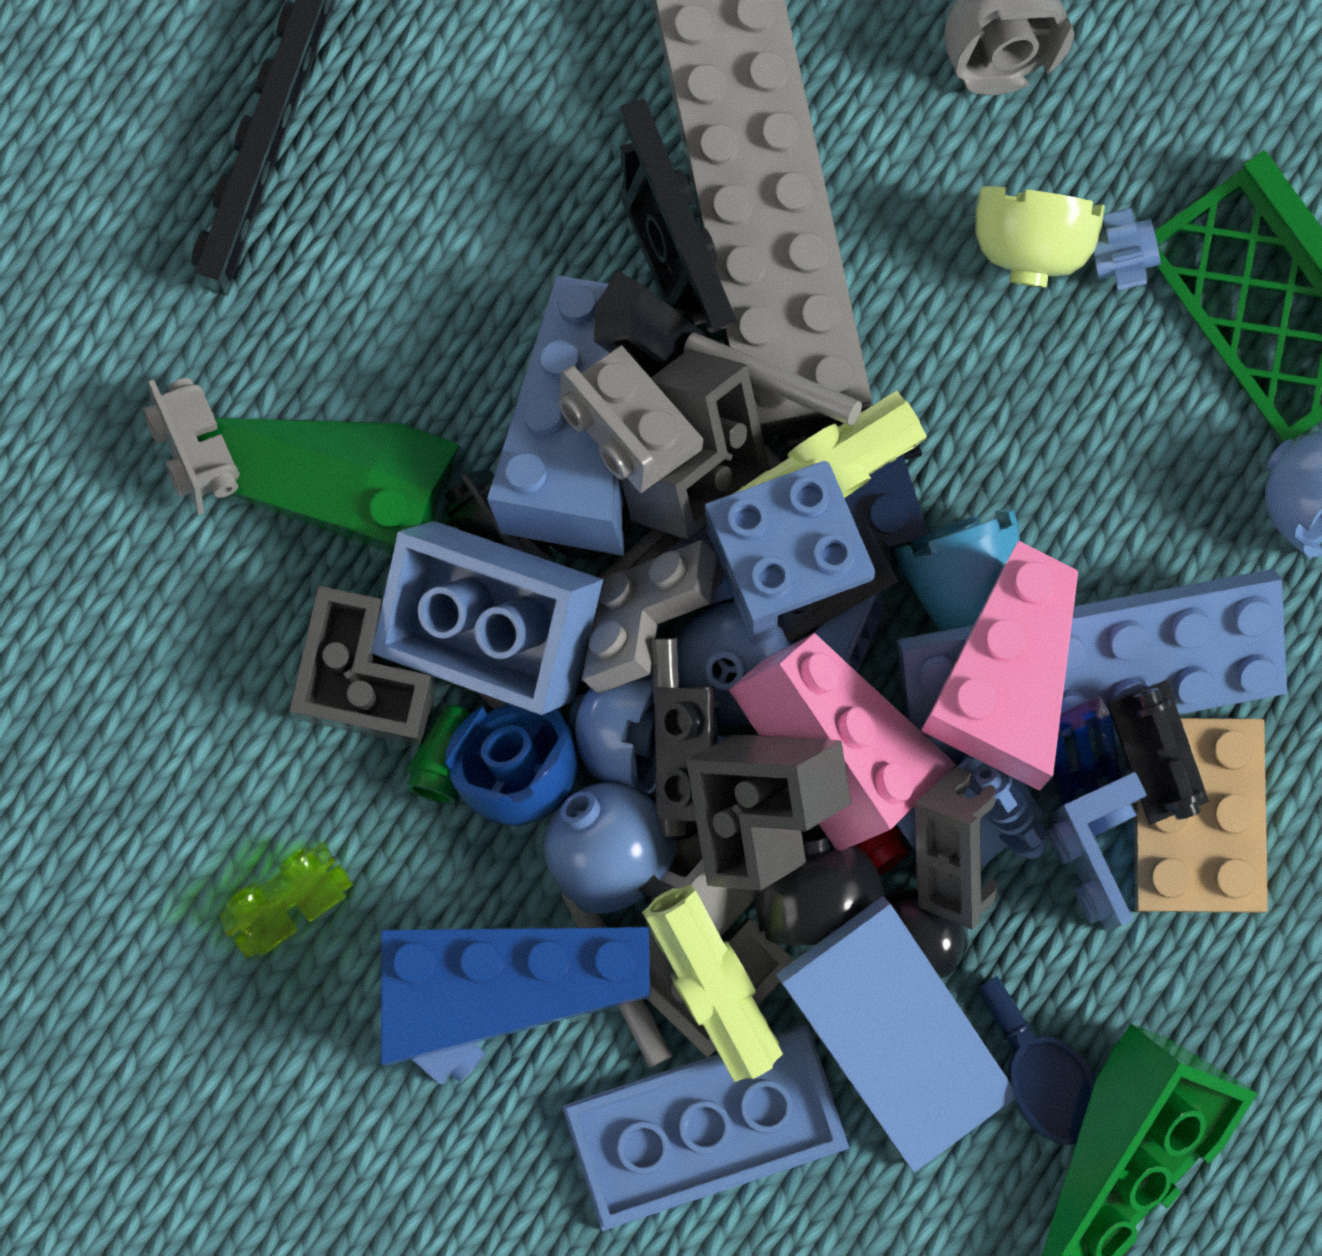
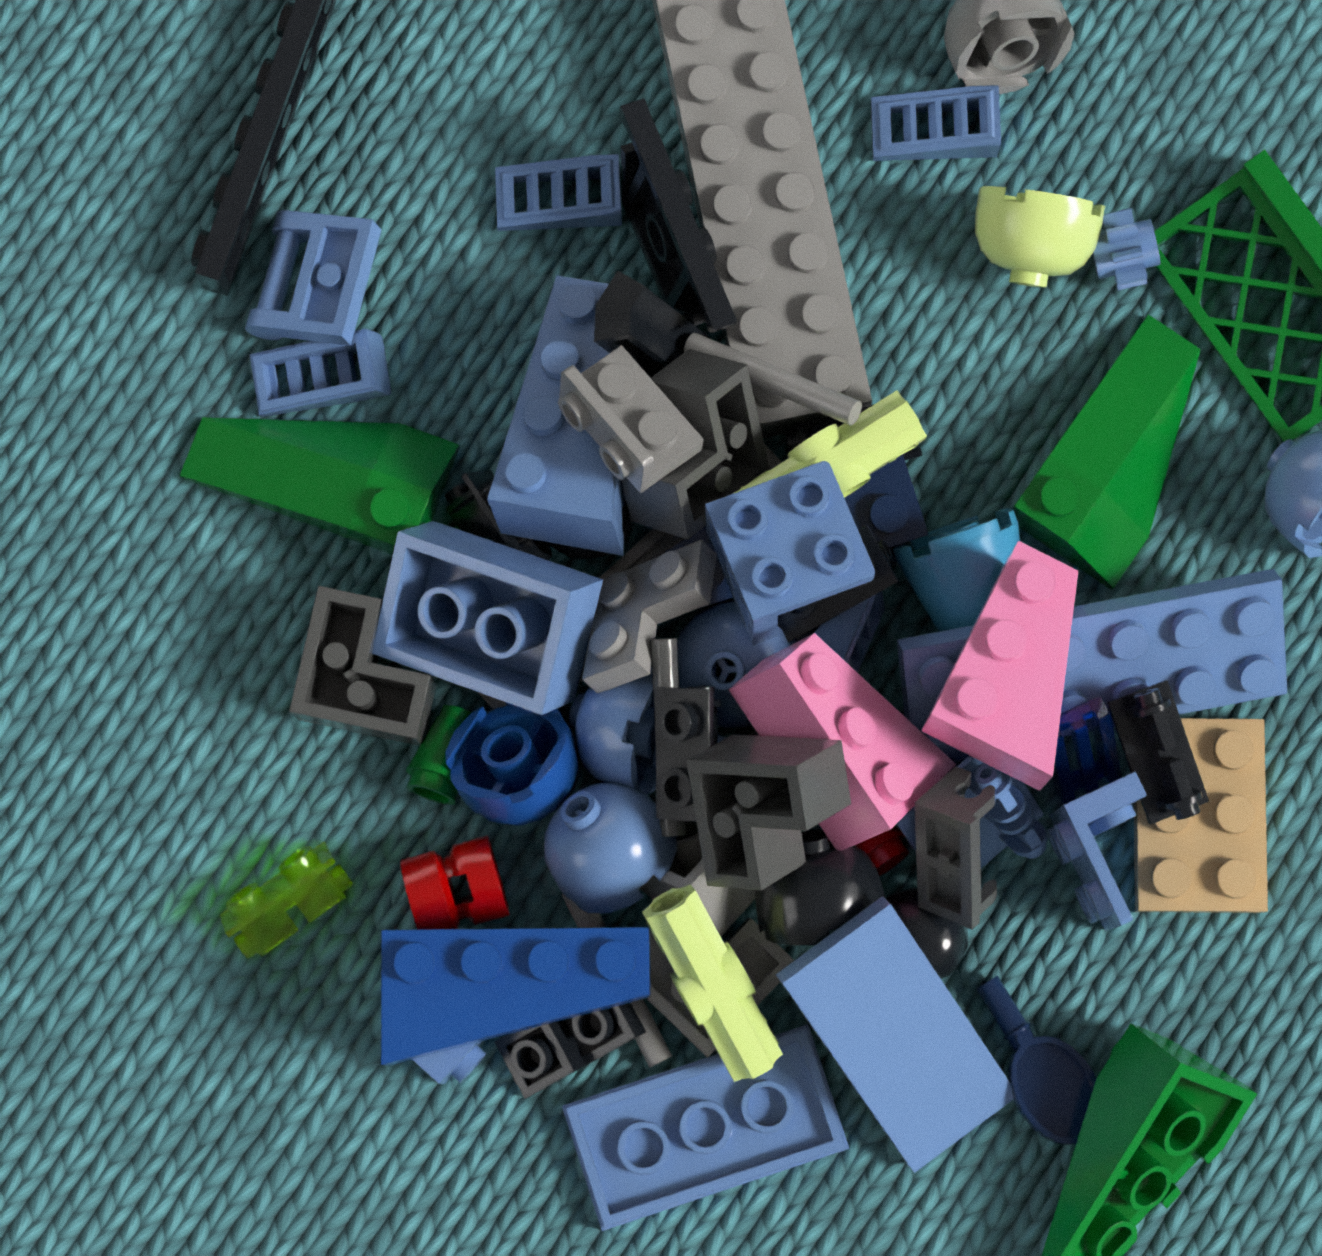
light grey hinge [143,378,240,515] -> none
none -> medium blue plate [245,210,381,346]
none -> medium blue slope [249,329,391,417]
none -> red wheel [400,835,510,930]
none -> medium blue slope [495,154,622,231]
none -> black slope [495,1003,646,1099]
none -> medium blue slope [871,85,1001,161]
none -> green wedge [1013,314,1201,590]

